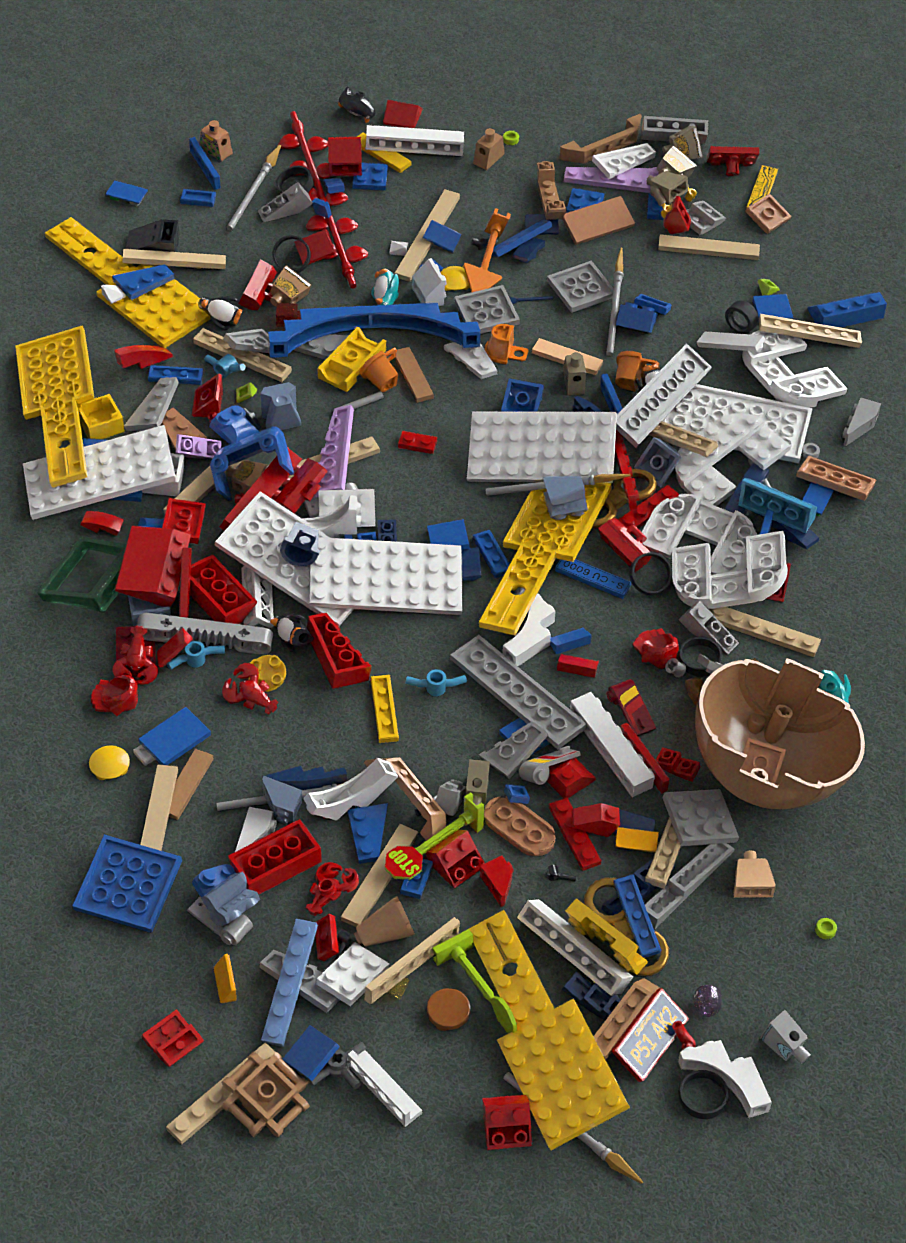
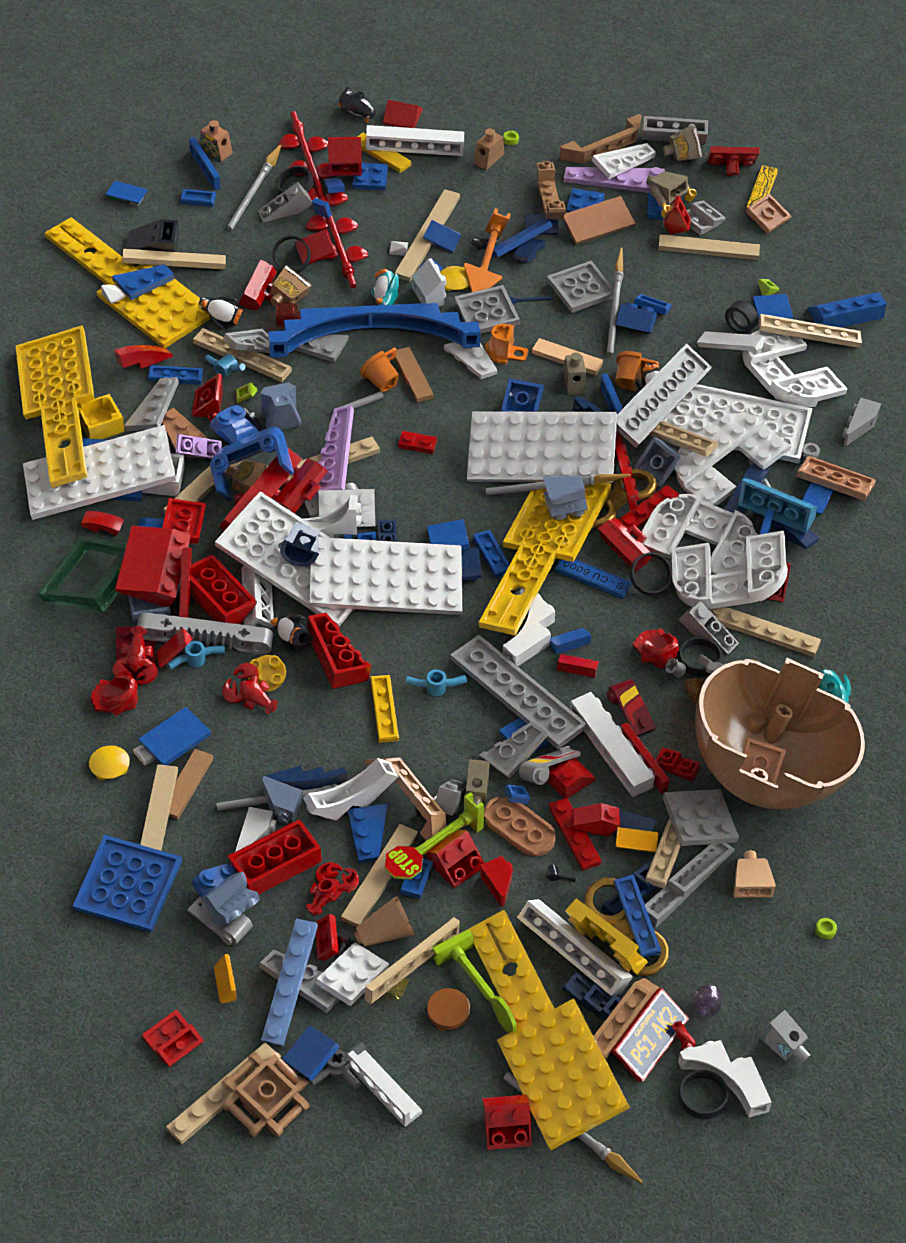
yellow piece [318,327,386,392] -> none
dark tan torso [657,146,697,178] -> none

